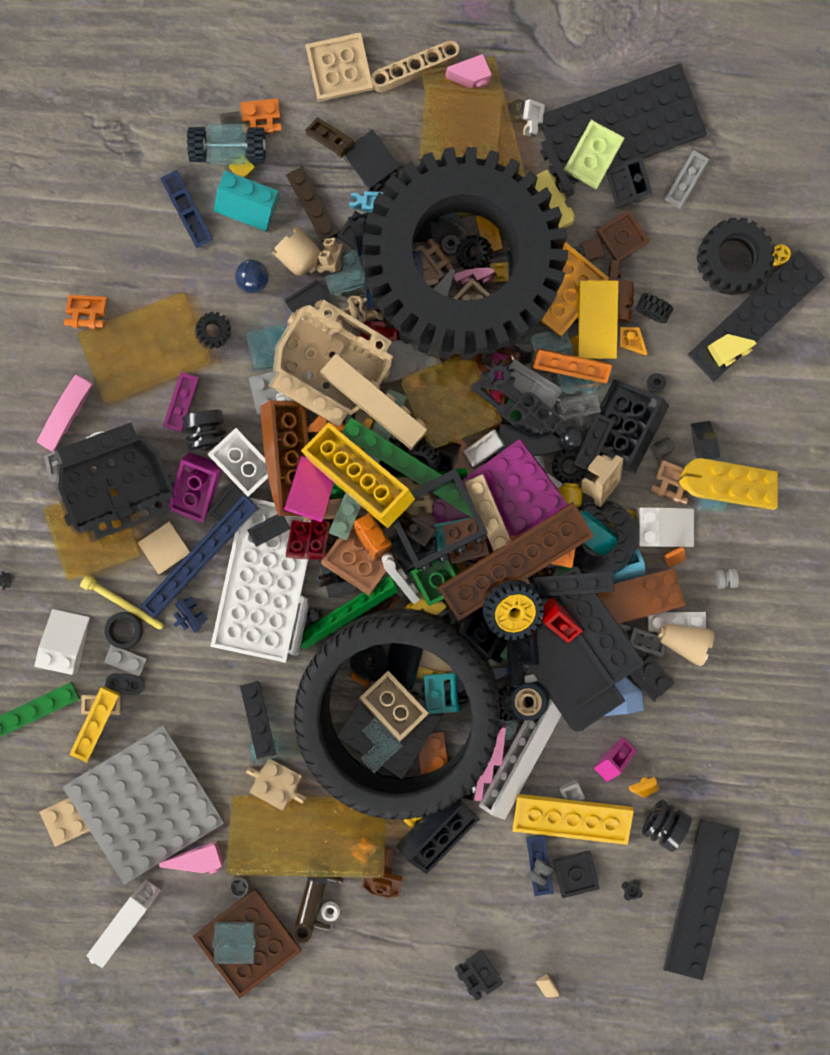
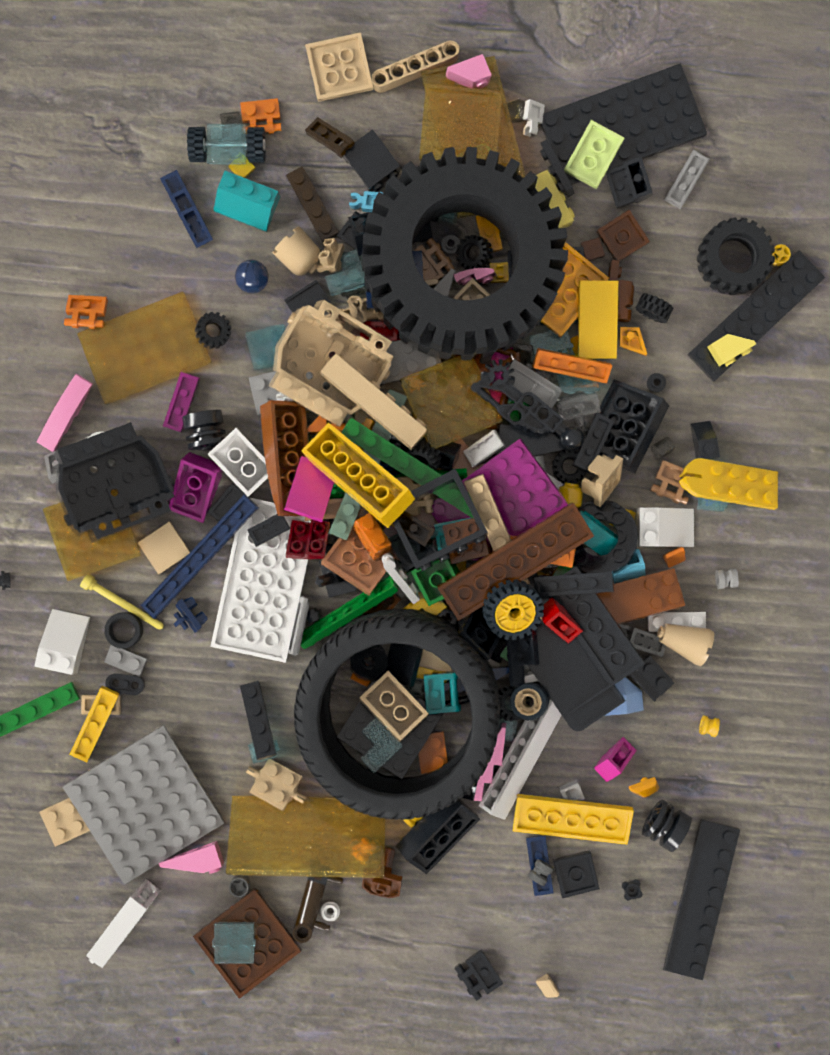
none -> yellow wheel [699,715,720,737]

